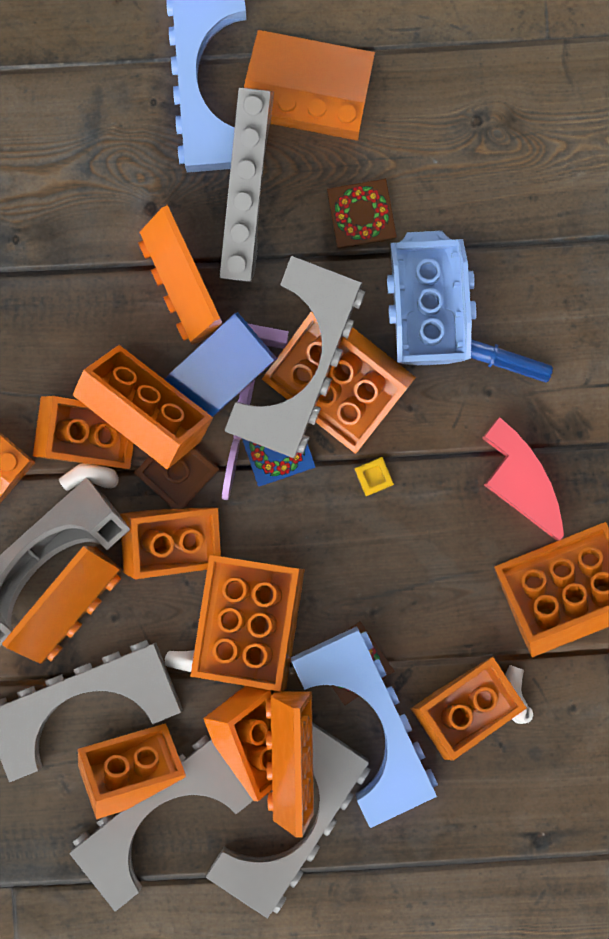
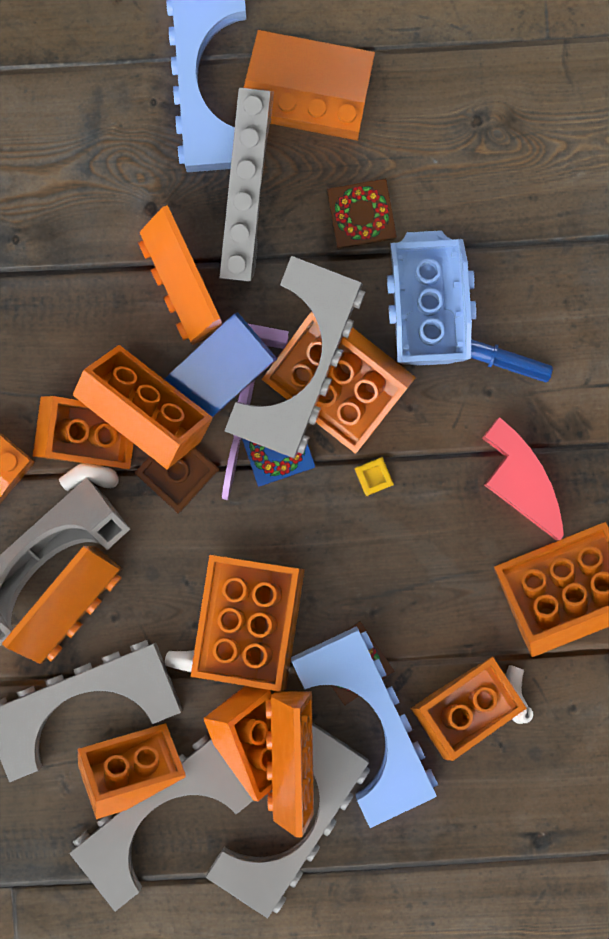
orange slope [120,507,221,579] -> none

